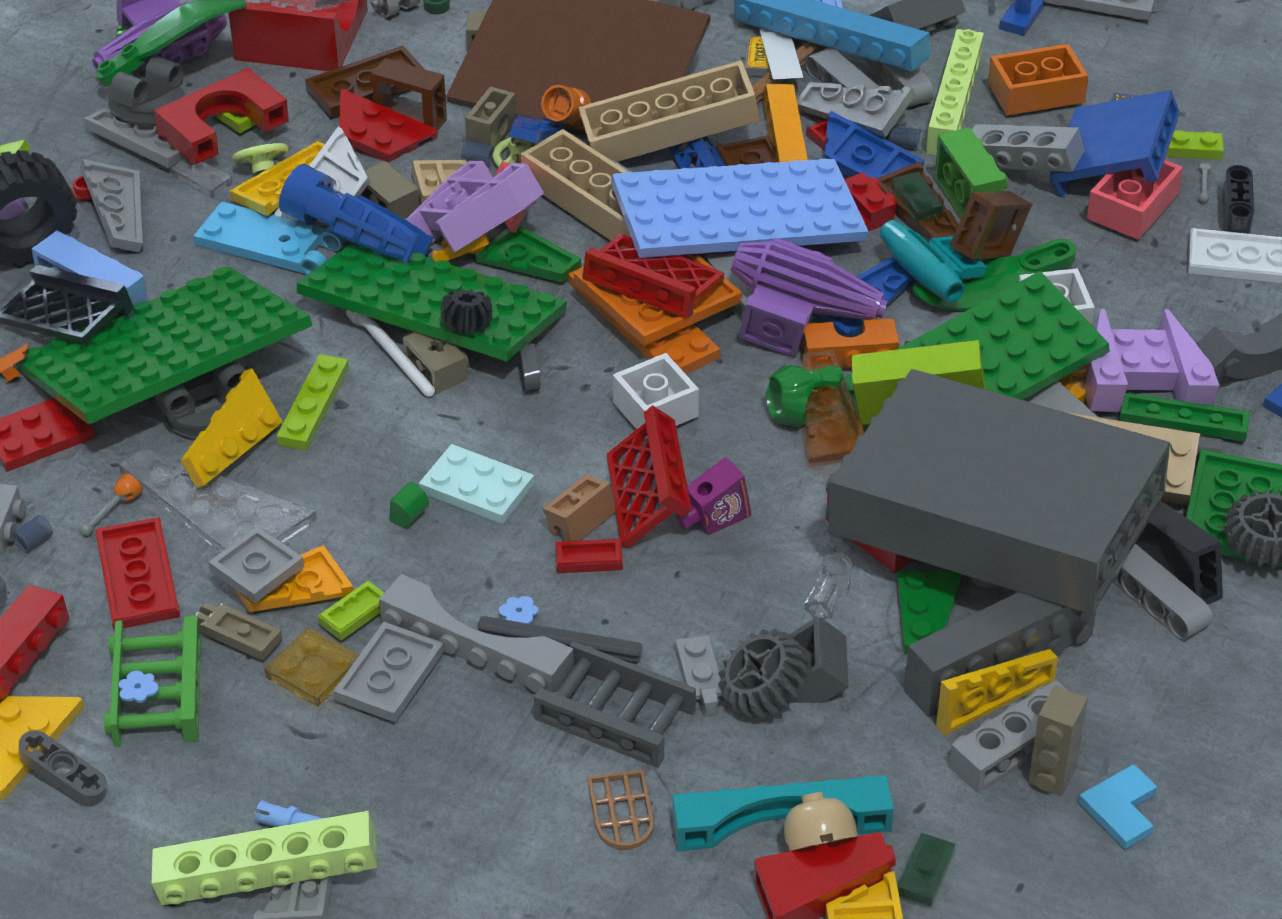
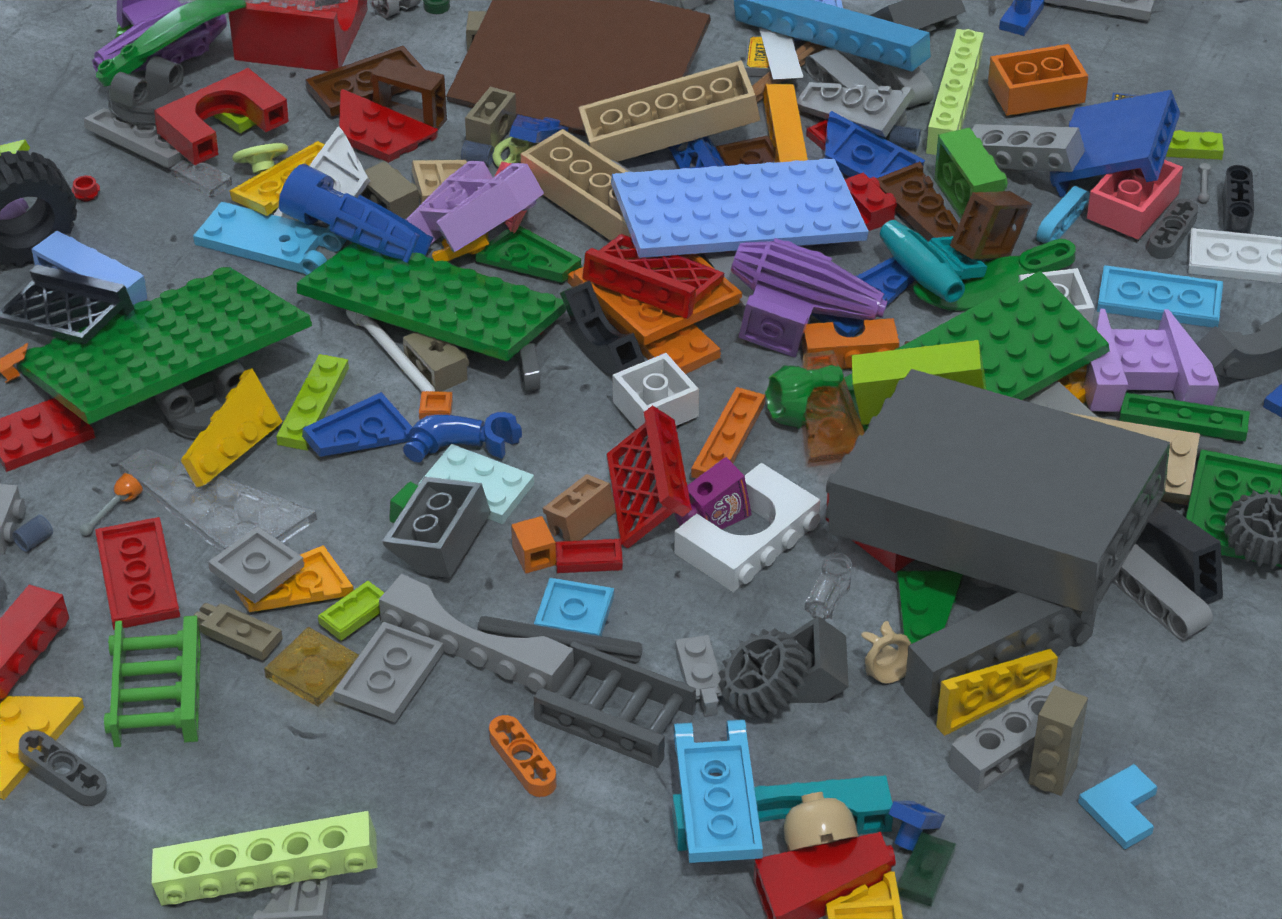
light grey wing [80,159,143,252] -> none
light blue plant [119,671,159,703] -> none
light blue pin [254,800,324,827] -> none
black gear [441,289,493,335] -> none
light blue plant [499,596,538,624] -> none
orange wheel [541,85,591,125] -> none
medium nougat window [587,770,654,850] -> none
clear green plate [891,172,943,222] -> none
none -> blue wing [302,392,412,457]
none -> dark grey slope [382,476,491,578]
none -> blue piece [403,412,522,463]
none -> orange tile [419,391,453,420]
none -> orange beam [489,715,557,797]
none -> orange brick [511,516,556,574]
none -> medium azure tile [534,578,614,636]
none -> black arch [560,280,645,374]
none -> white arch [674,463,821,592]
none -> medium azure hinge [674,720,763,863]
none -> orange plate [691,387,766,478]
none -> tan piece [861,621,911,684]
none -> blue tile [888,801,945,851]
none -> medium azure beam [1036,186,1090,243]
none -> medium azure tile [1097,265,1223,328]
none -> dark grey beam [1148,199,1198,259]

